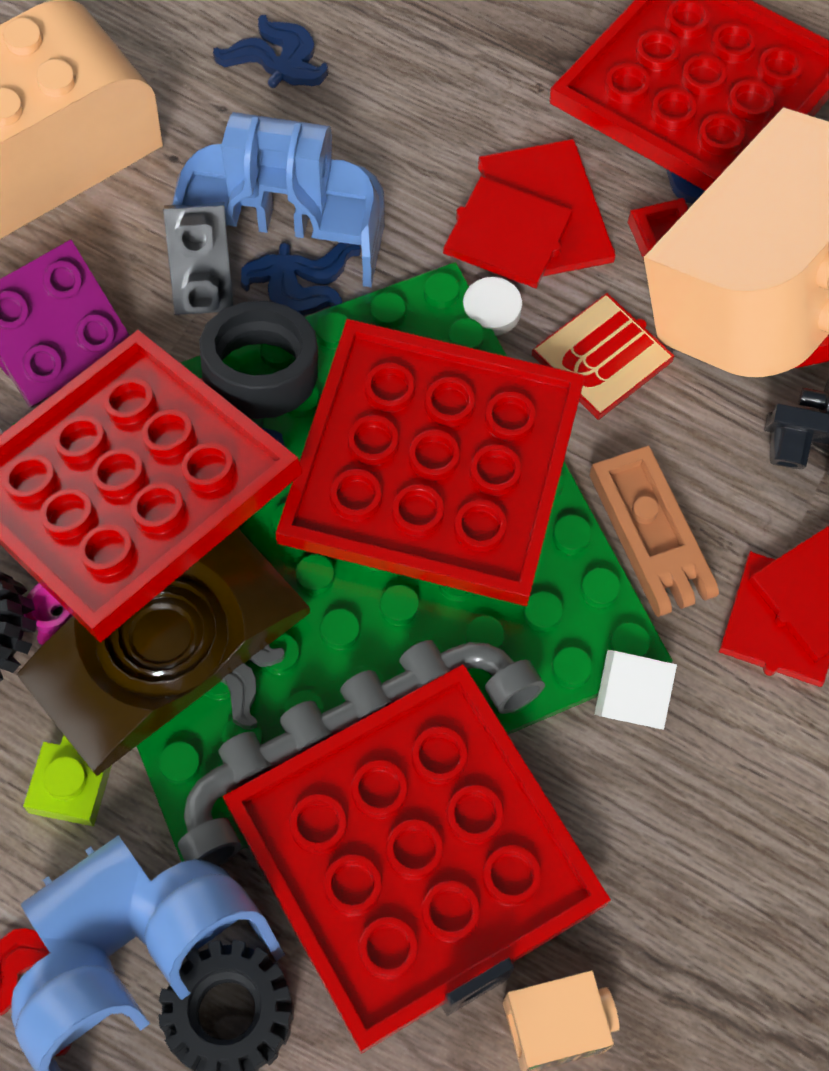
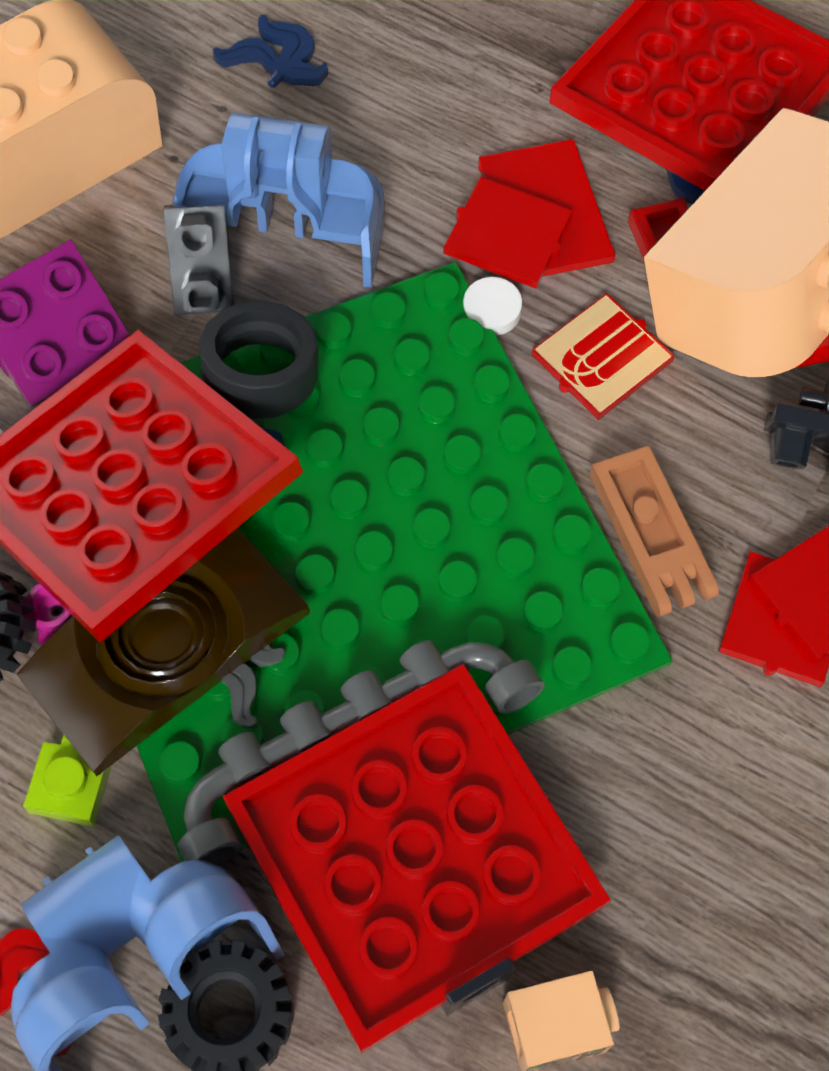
dark blue piece [241,242,361,316] -> none
red plate [275,319,585,606] -> none
white tile [594,650,677,730] -> none

